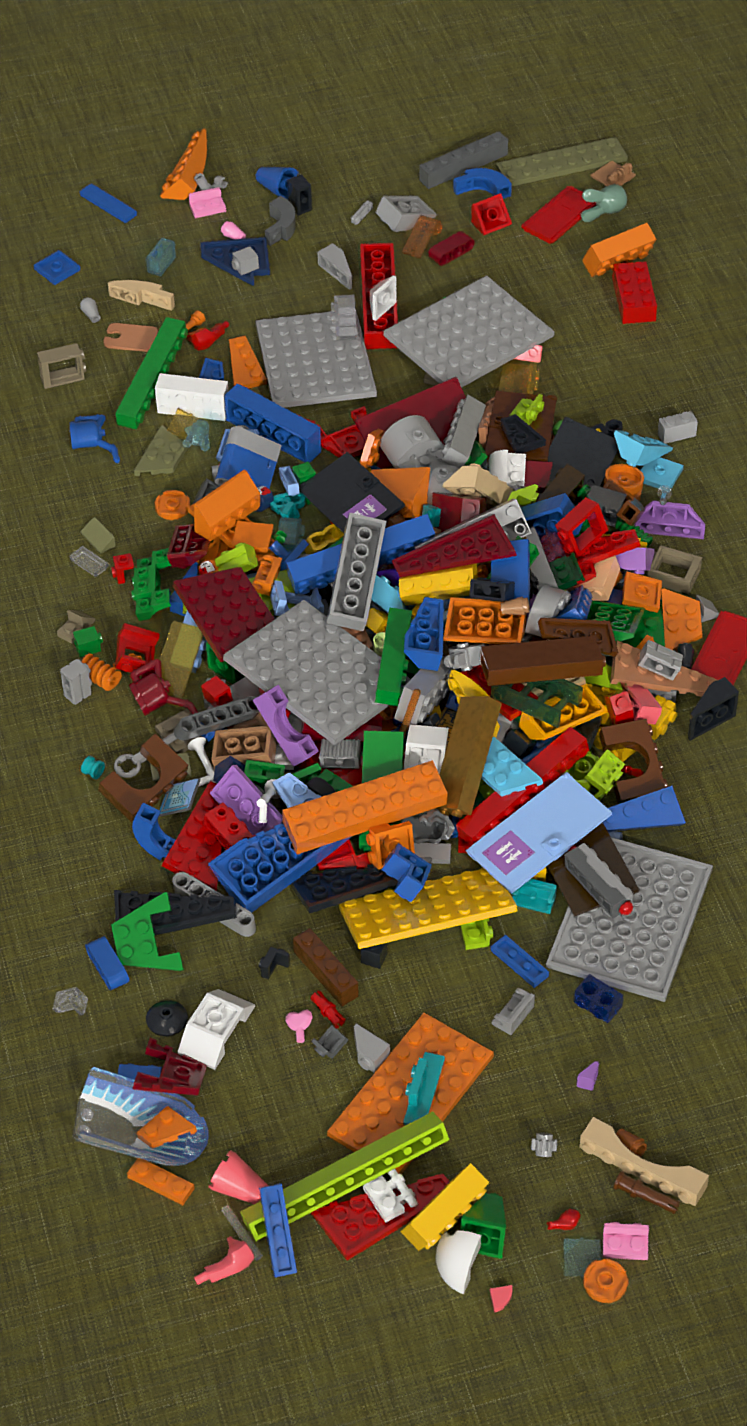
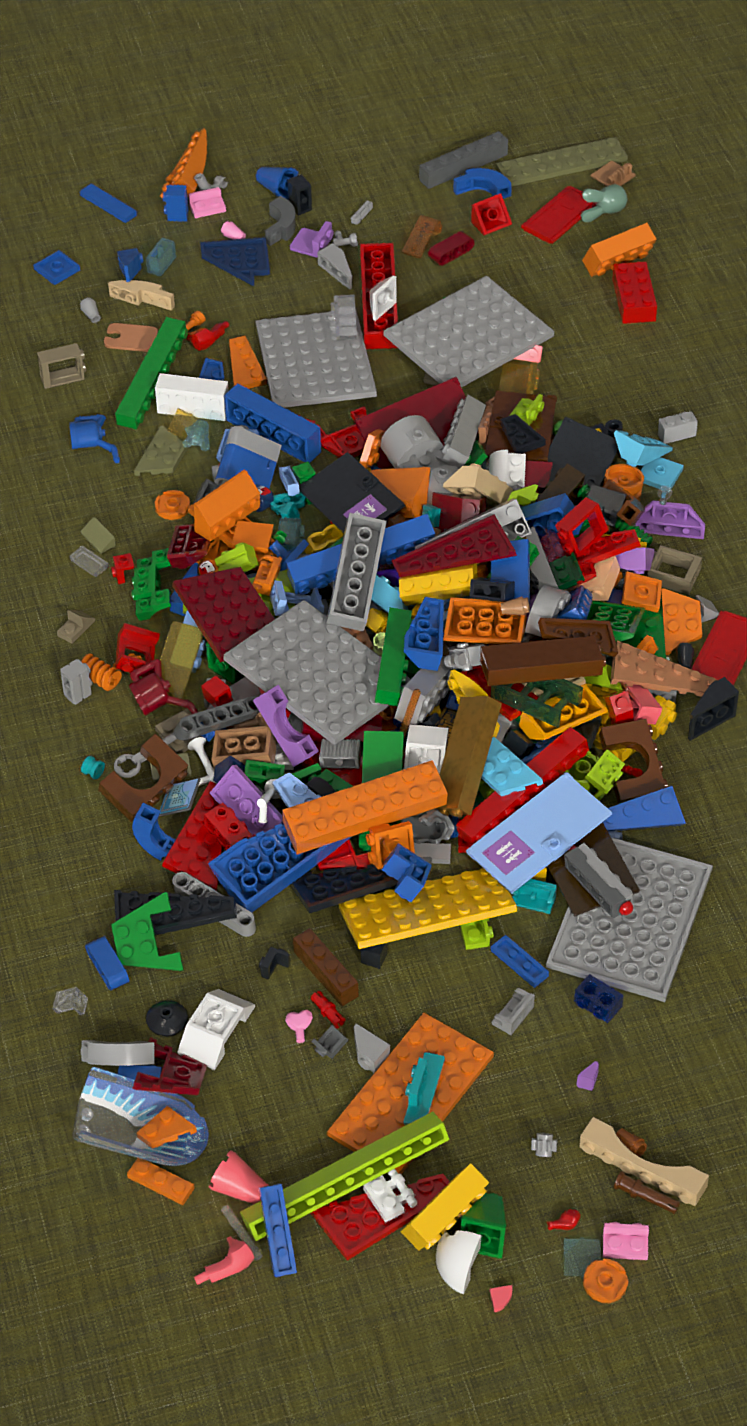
green brick [73,626,103,657] -> none
light grey brick [232,246,259,275] -> none
light grey slope [376,196,437,232] -> none
light grey brick [638,640,683,681] -> none
none -> light grey arch [81,1040,154,1065]
none -> blue slope [117,248,143,282]
none -> blue brick [163,185,188,221]
none -> medium lavender bracket [290,221,334,258]
none -> light grey piece [333,231,358,247]

